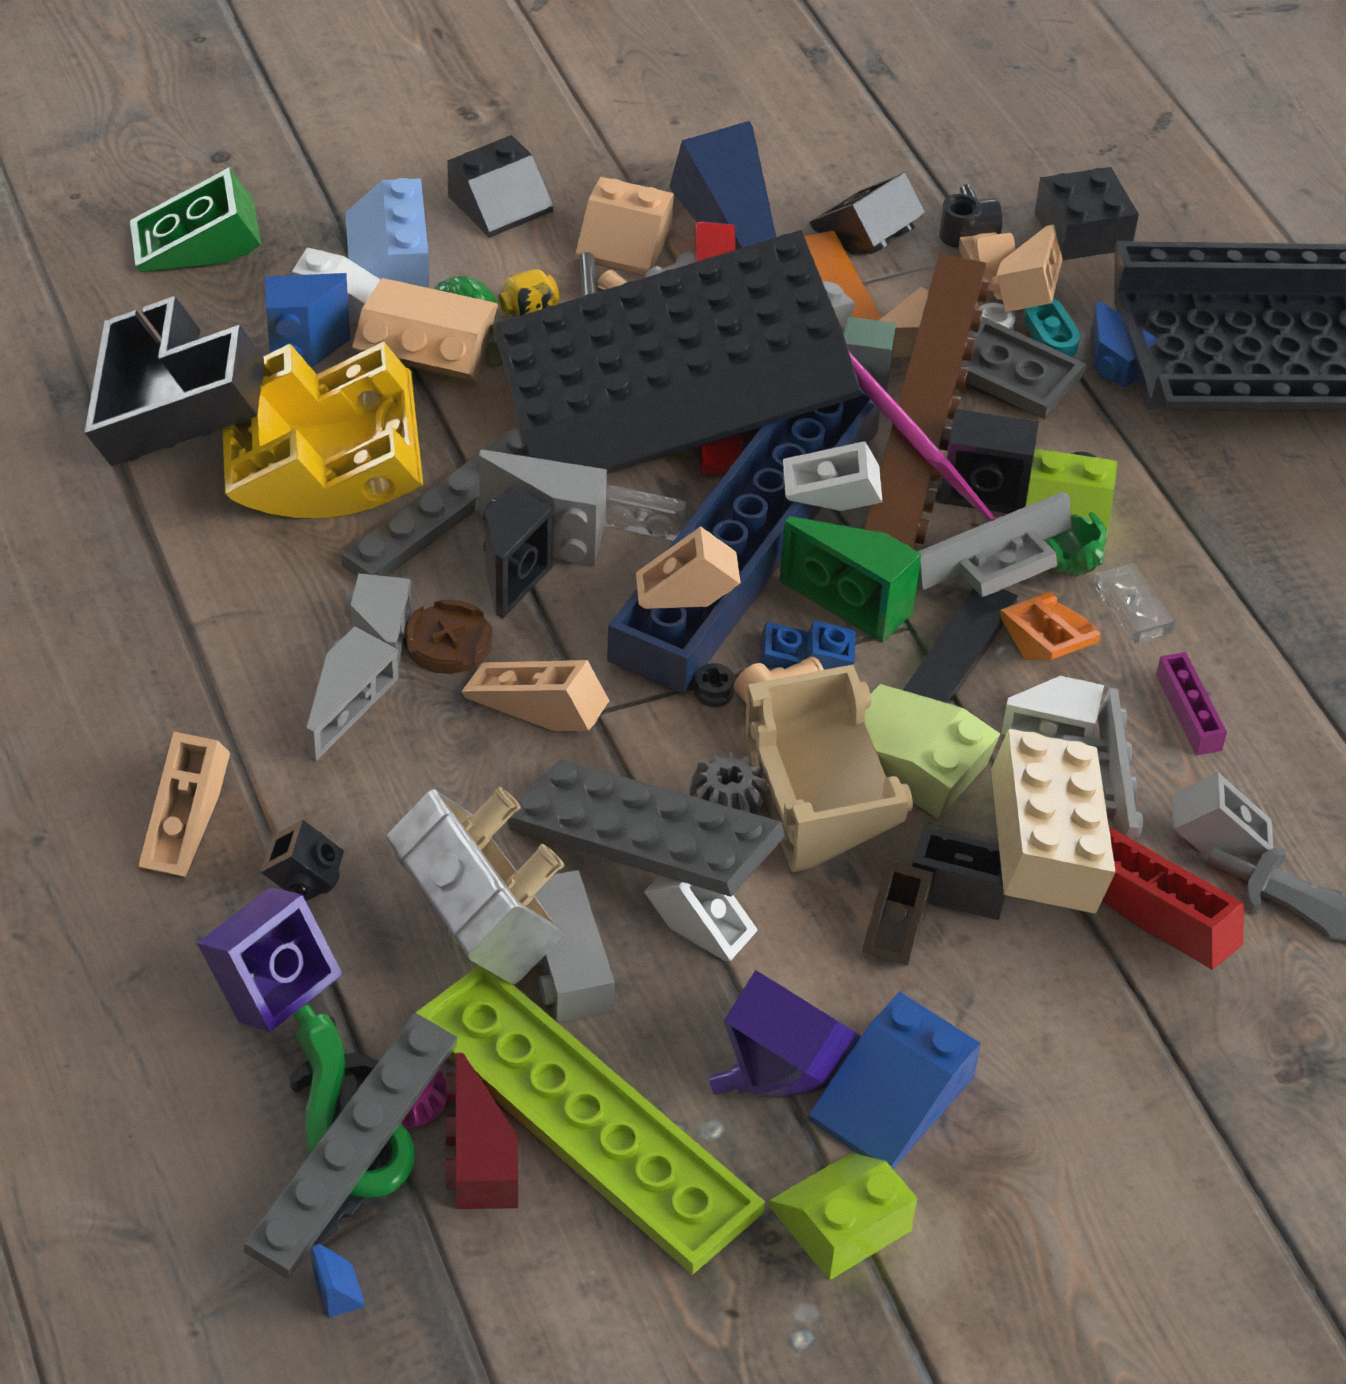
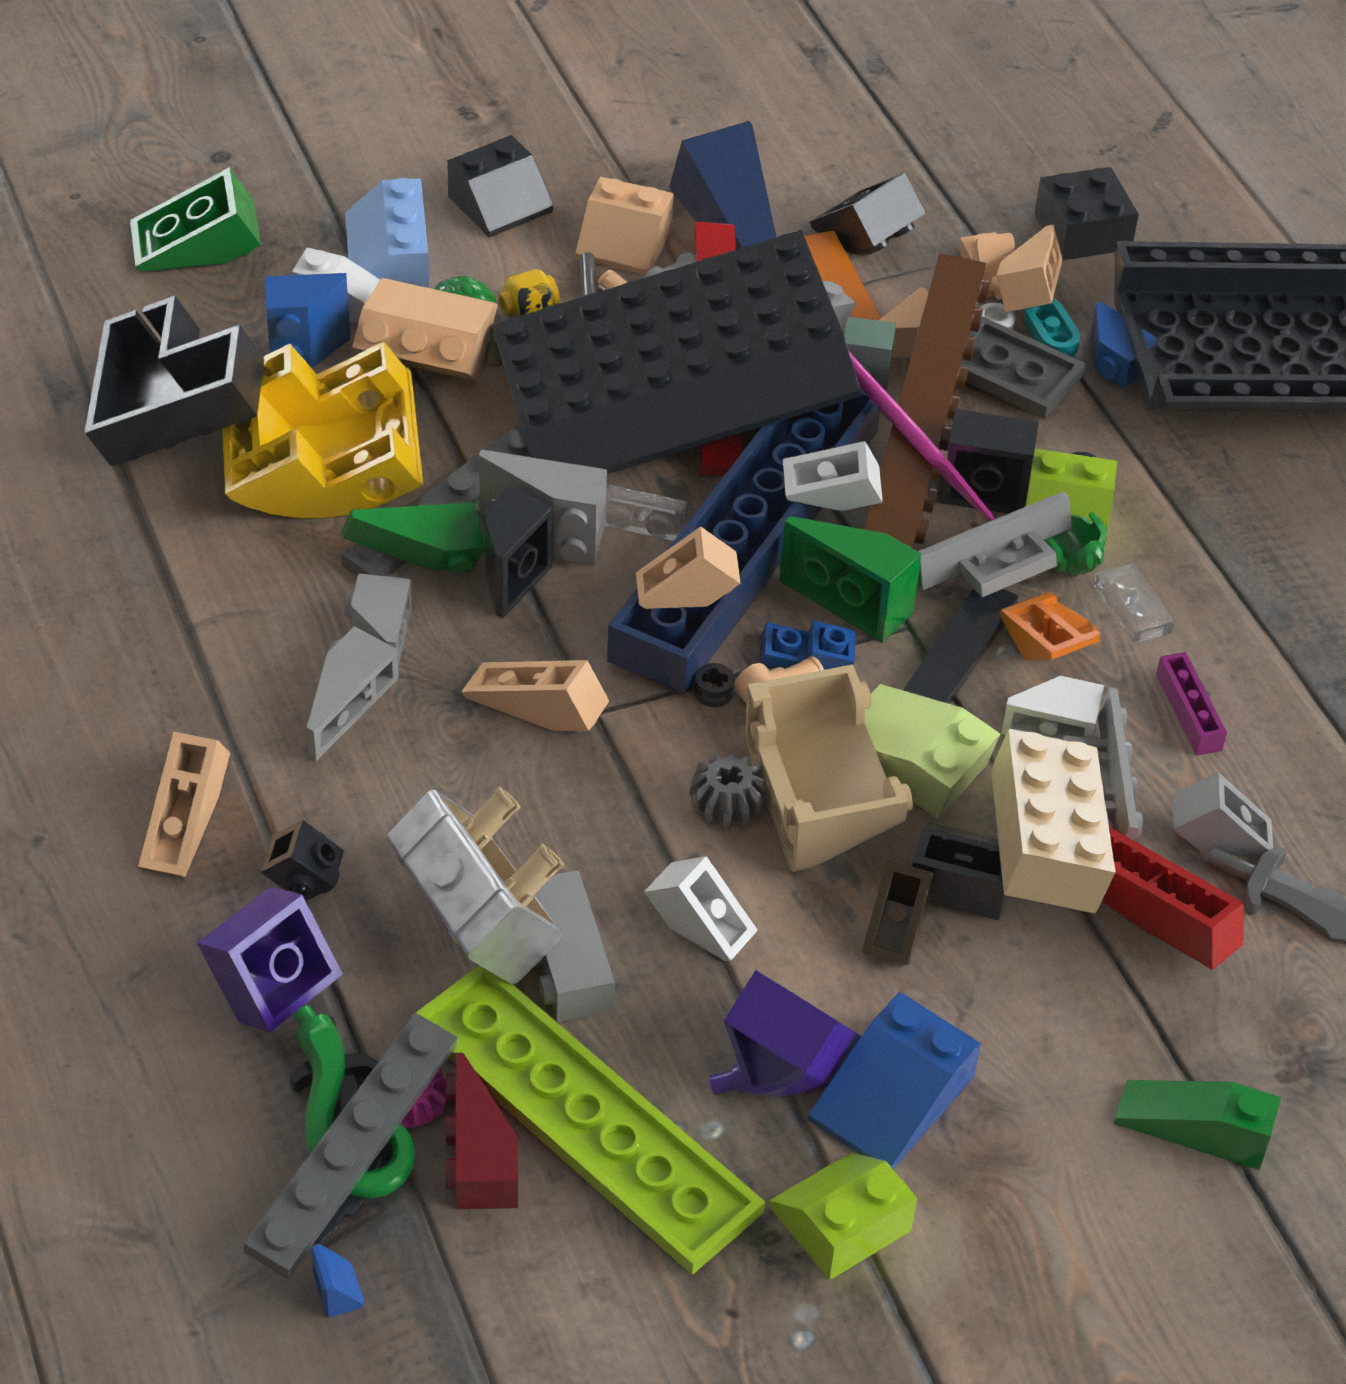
reddish brown tile [404,600,492,674] -> none
dark grey plate [507,759,785,897] -> none
black piece [939,184,1002,248] -> none
none -> green slope [341,502,486,573]
none -> green slope [1114,1080,1282,1170]

